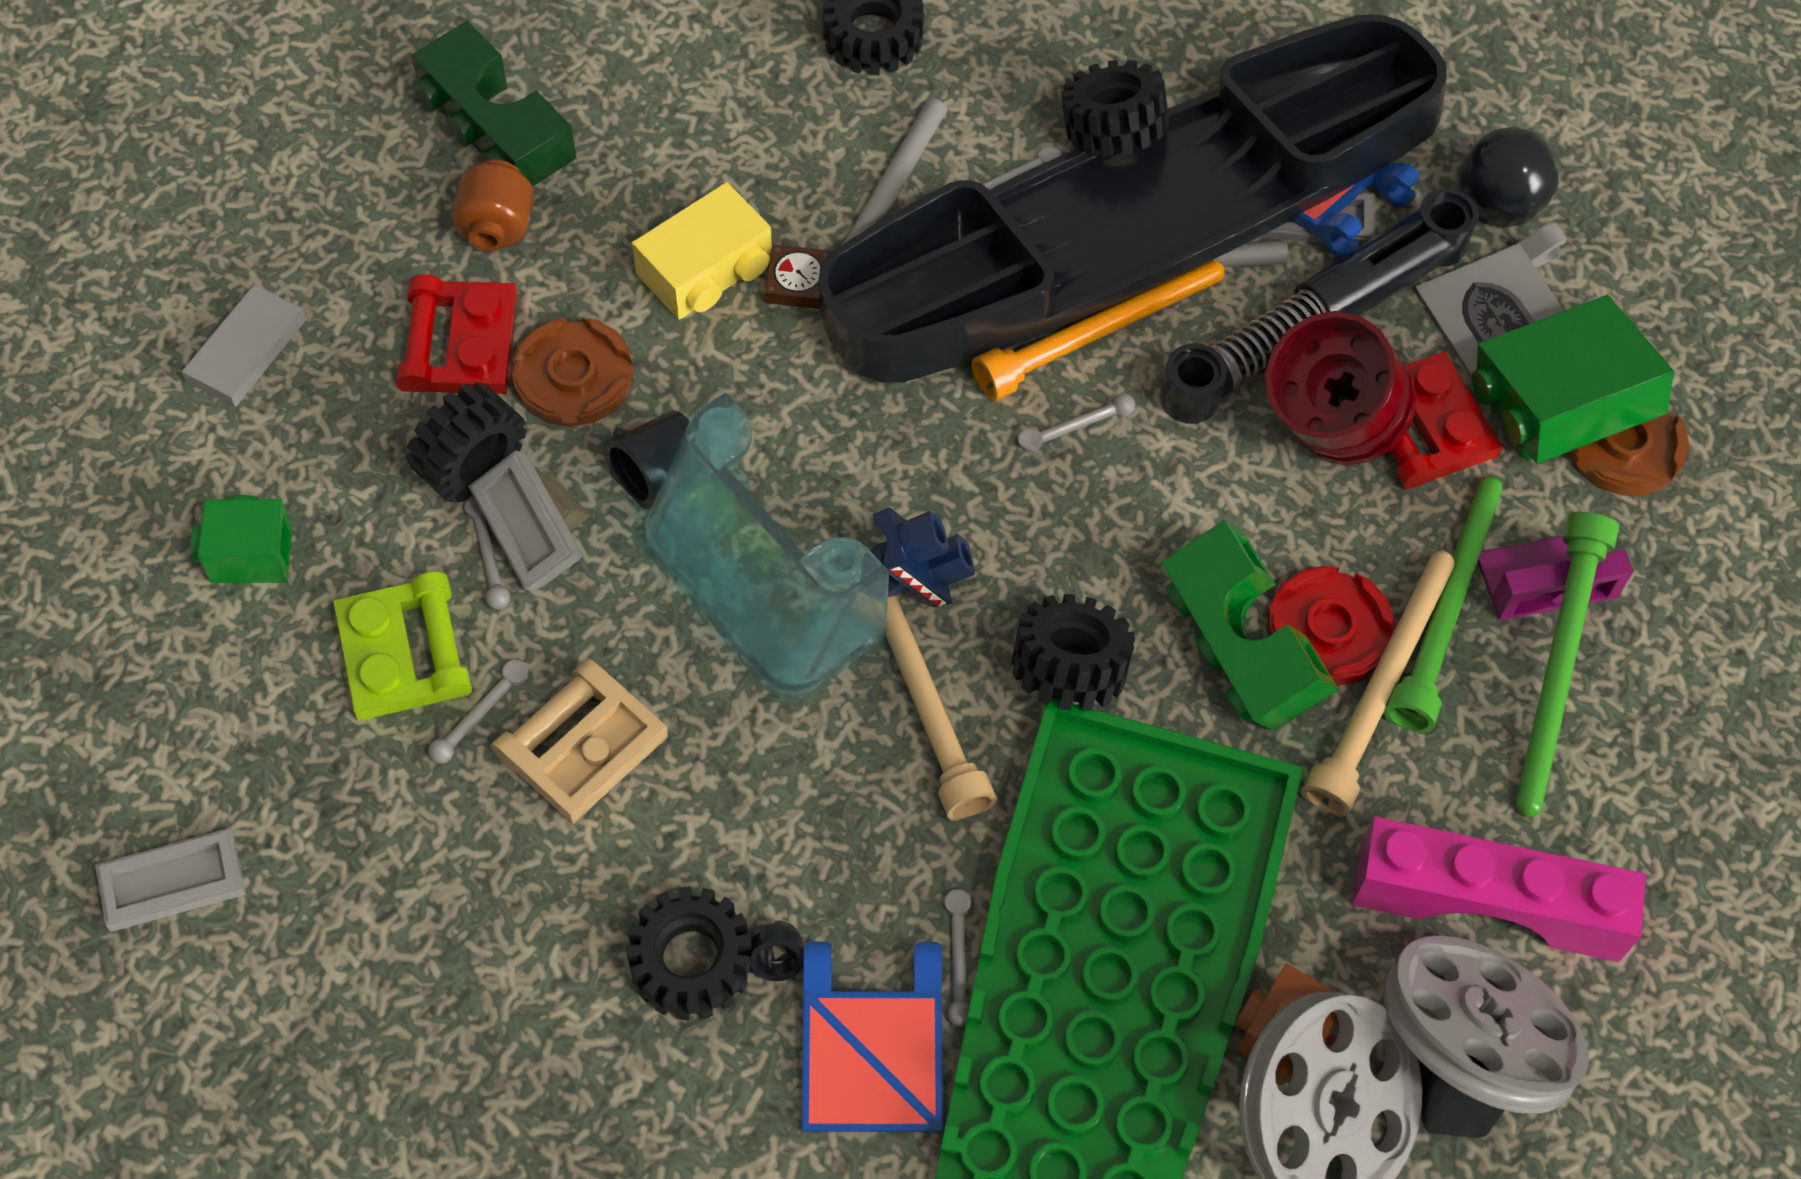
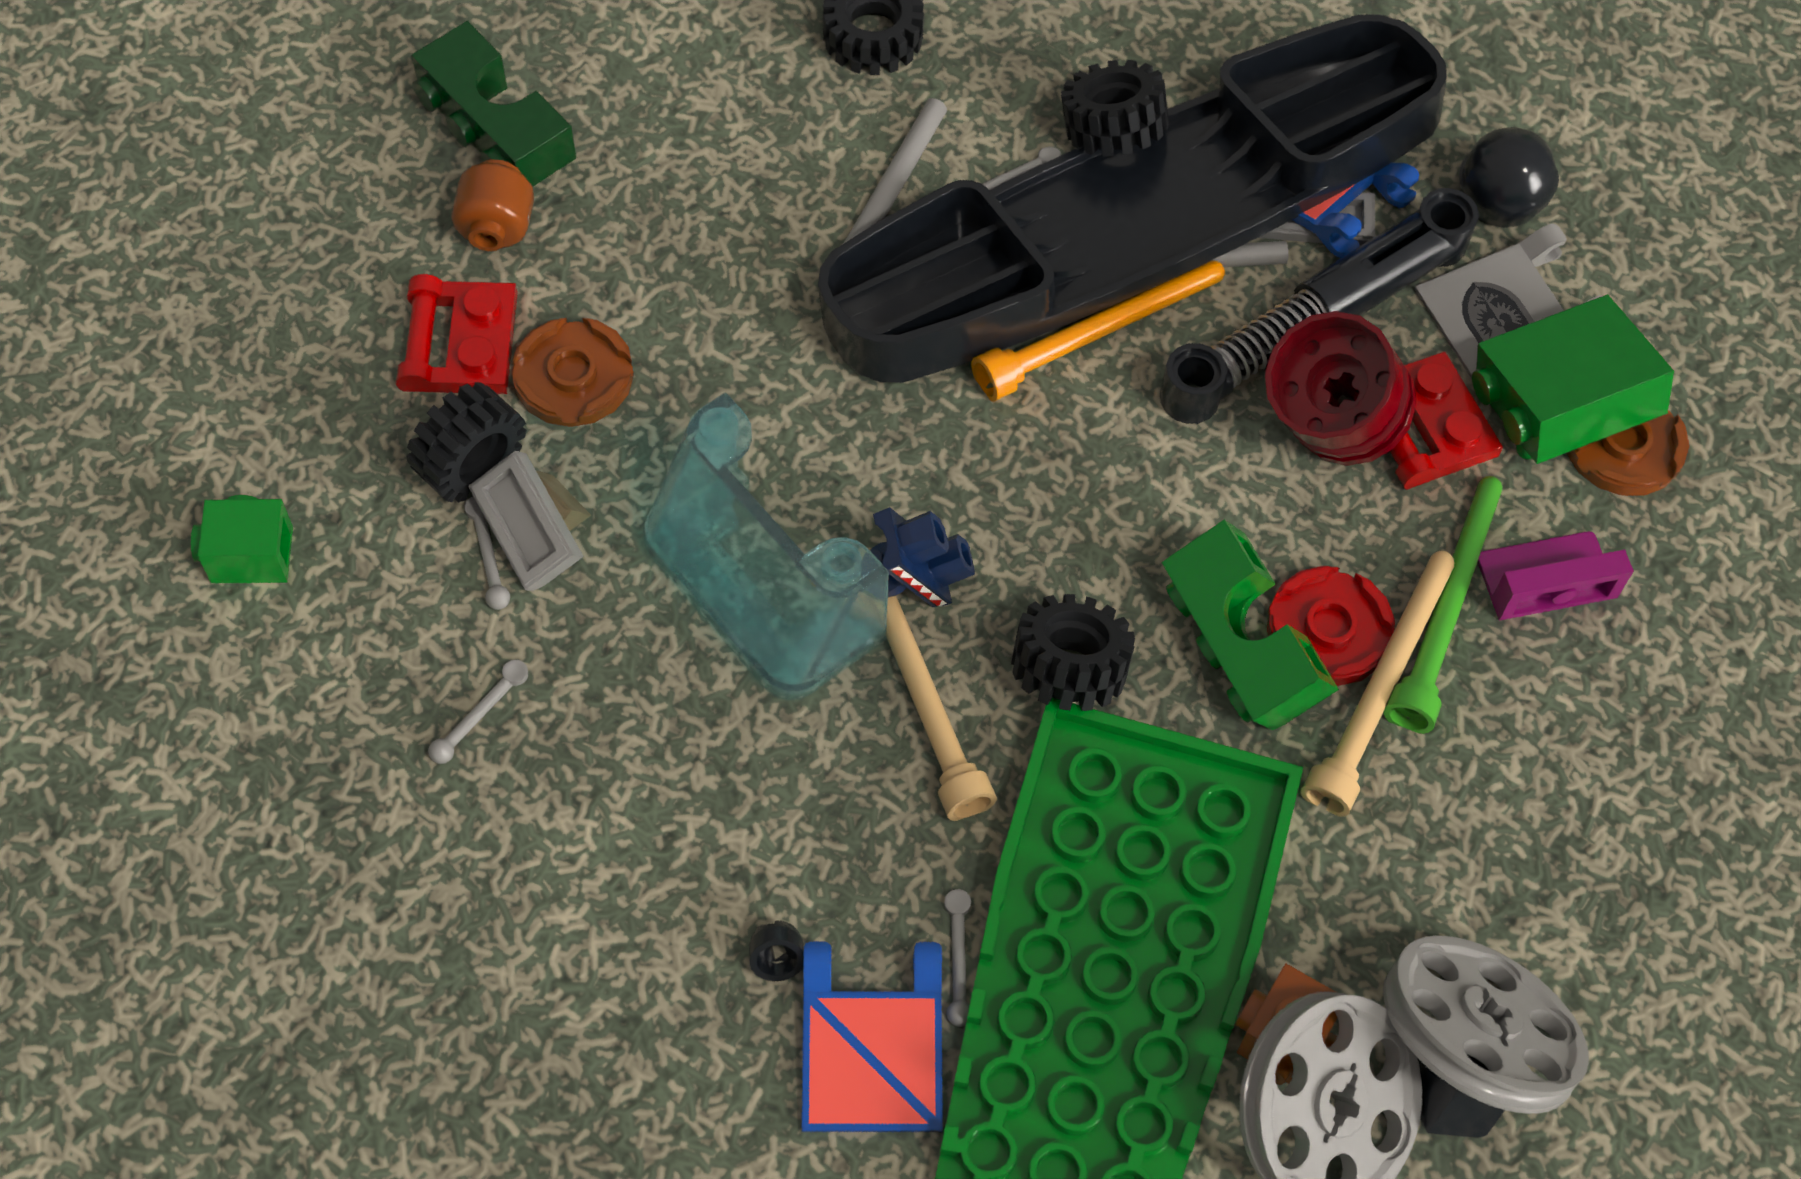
light grey tile [95,828,246,932] -> none
light grey tile [181,284,307,407] -> none
lime plate [333,572,472,721] -> none
tan plate [490,658,668,824] -> none
black piece [603,410,707,509] -> none
black tyre [626,886,752,1021] -> none
light yellow brick [632,182,772,320] -> none
tile [765,245,831,309] -> none
light grey hinge [1018,393,1136,453] -> none
dark pink arch [1352,816,1646,962] -> none
bright green piece [1515,512,1620,817] -> none

